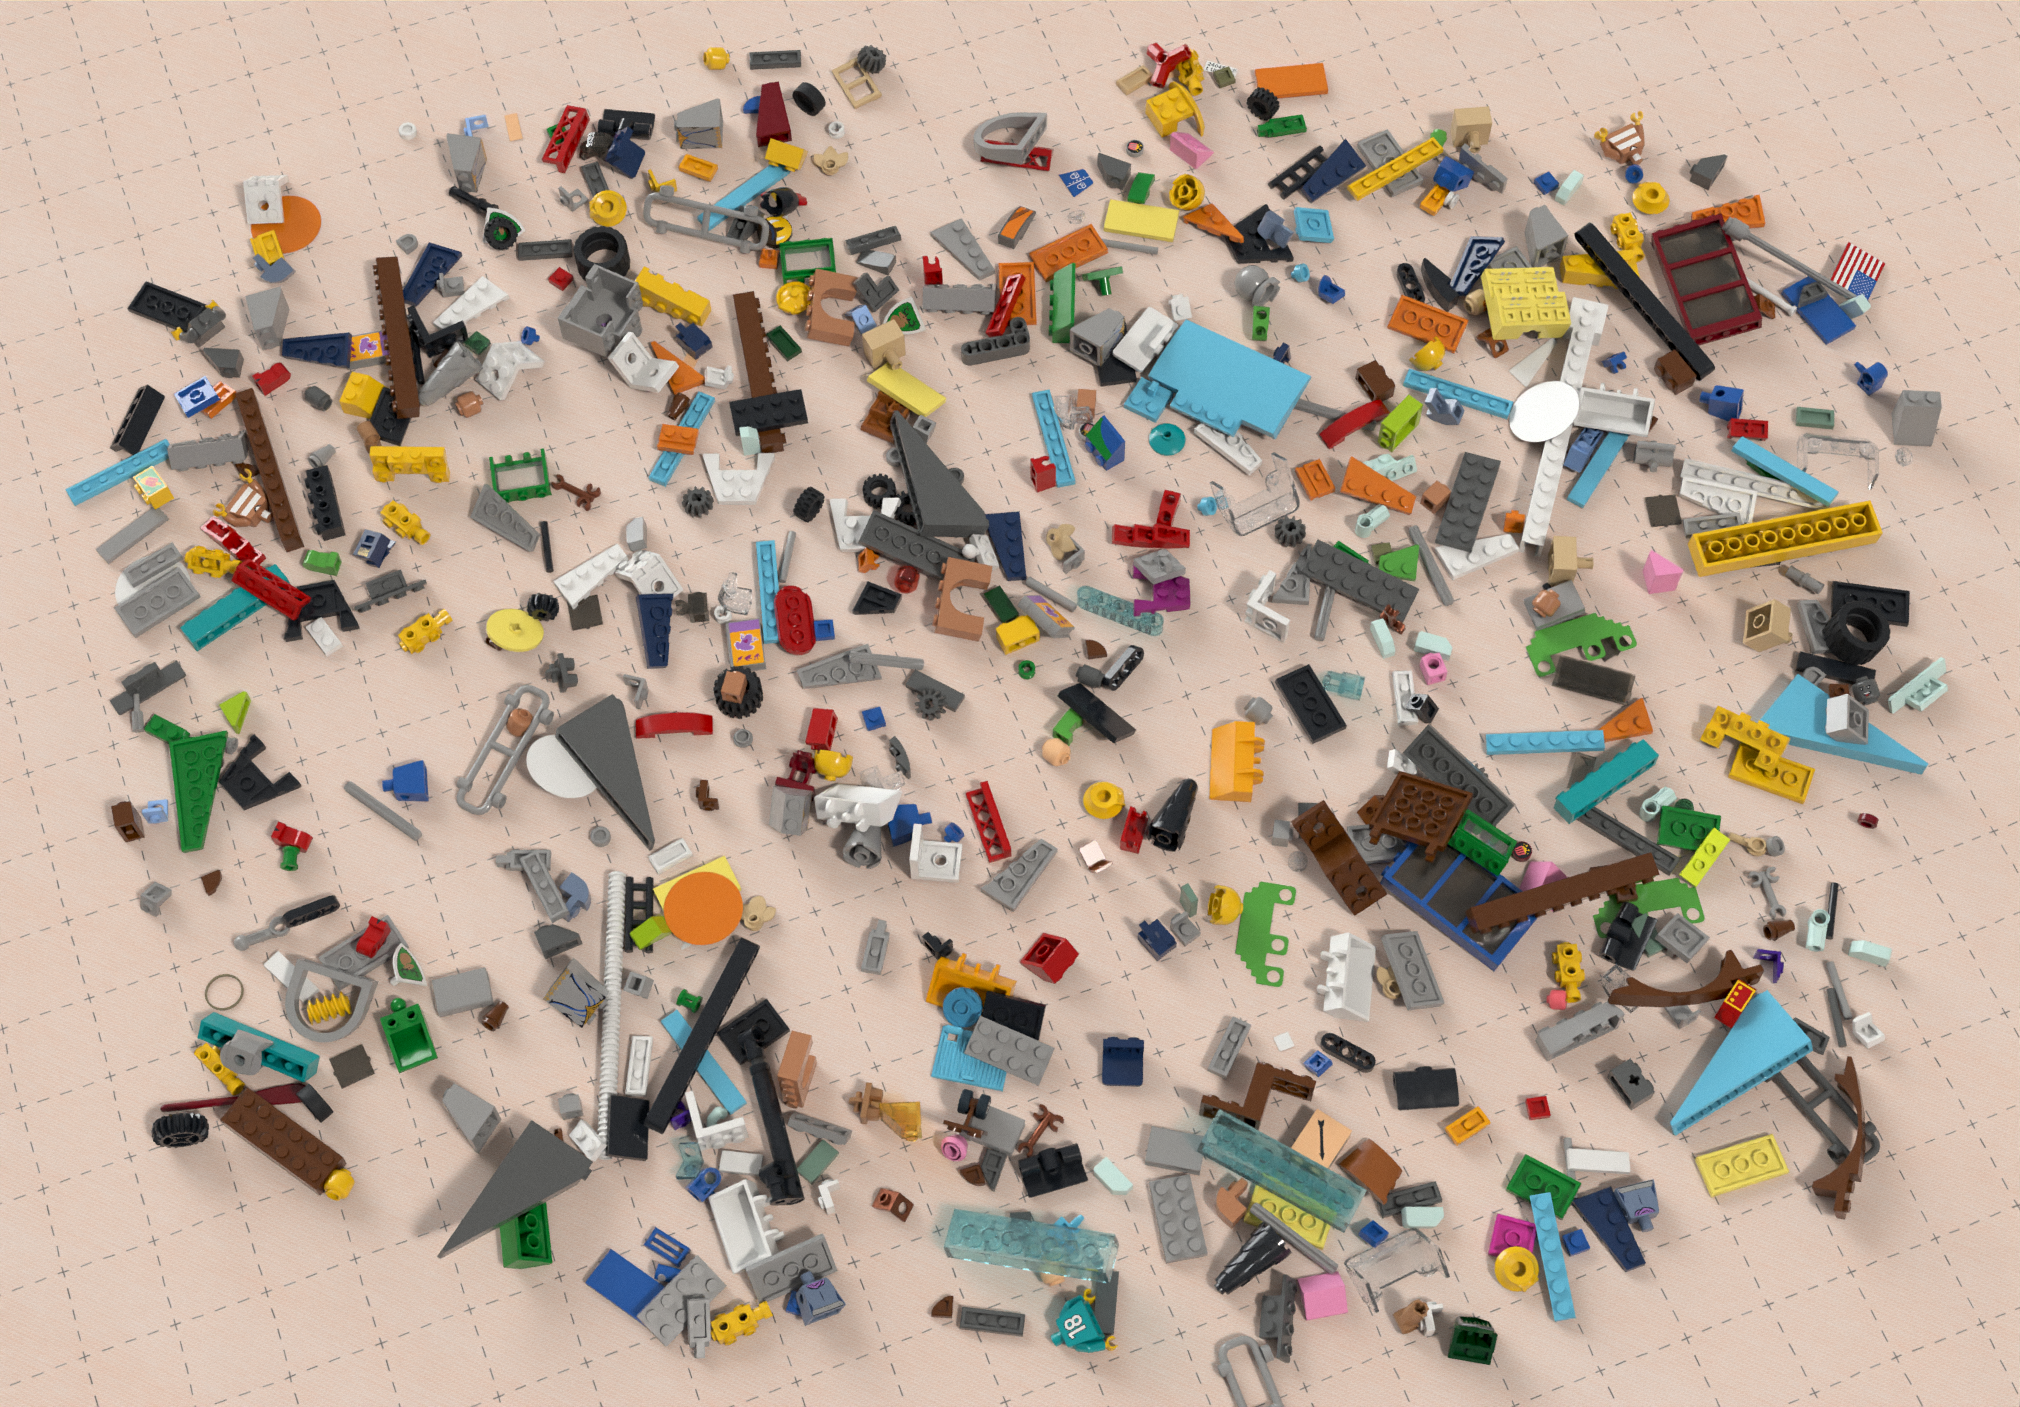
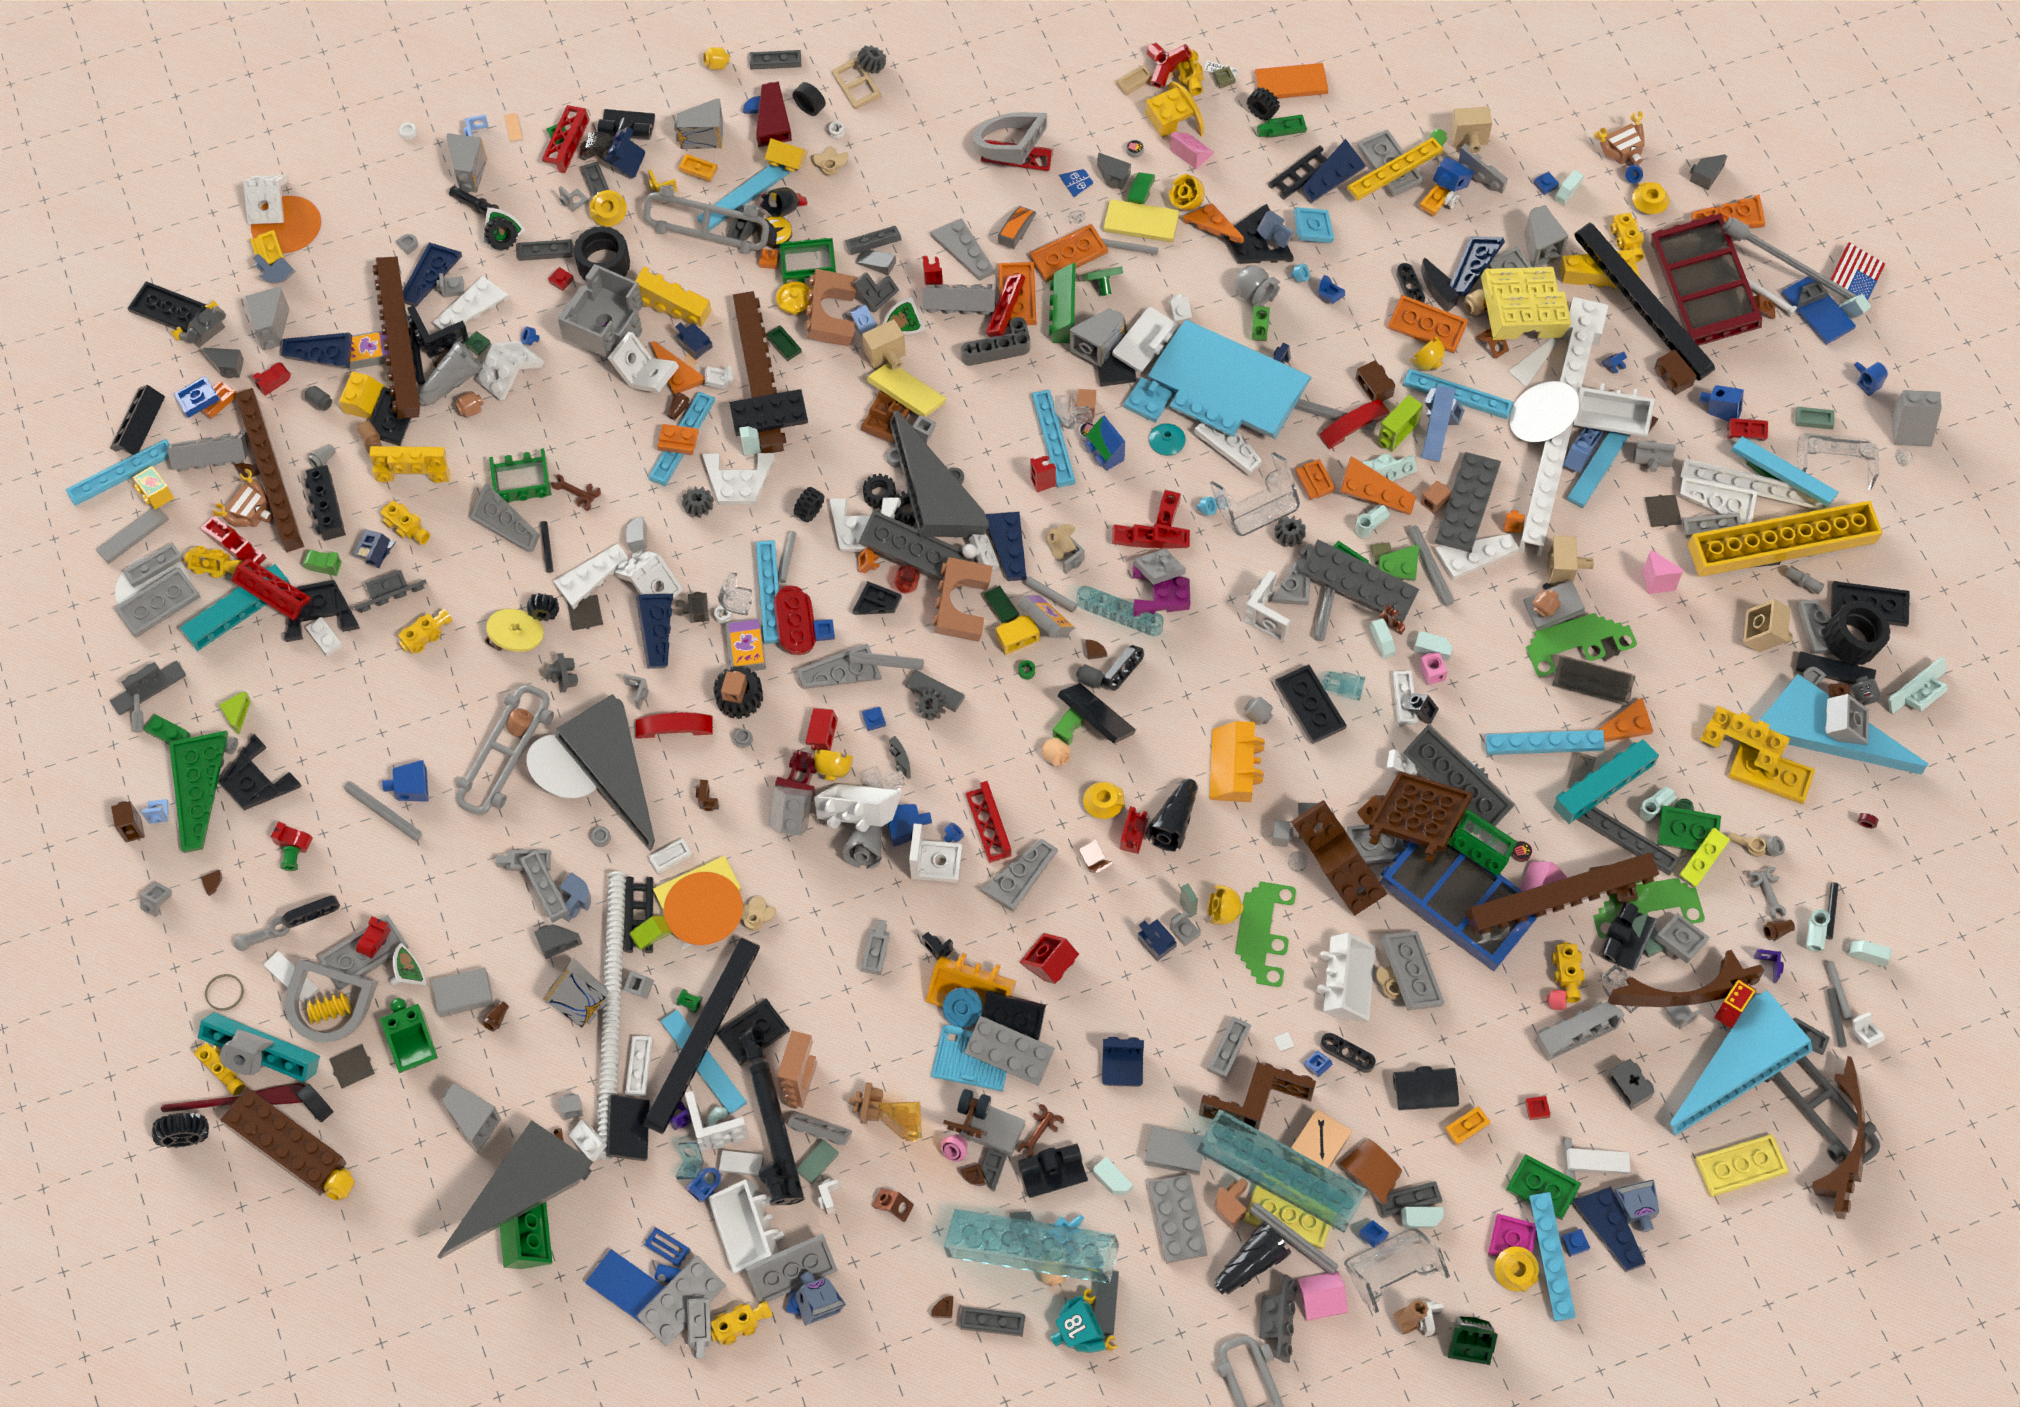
none -> medium blue tile [1421,385,1456,462]

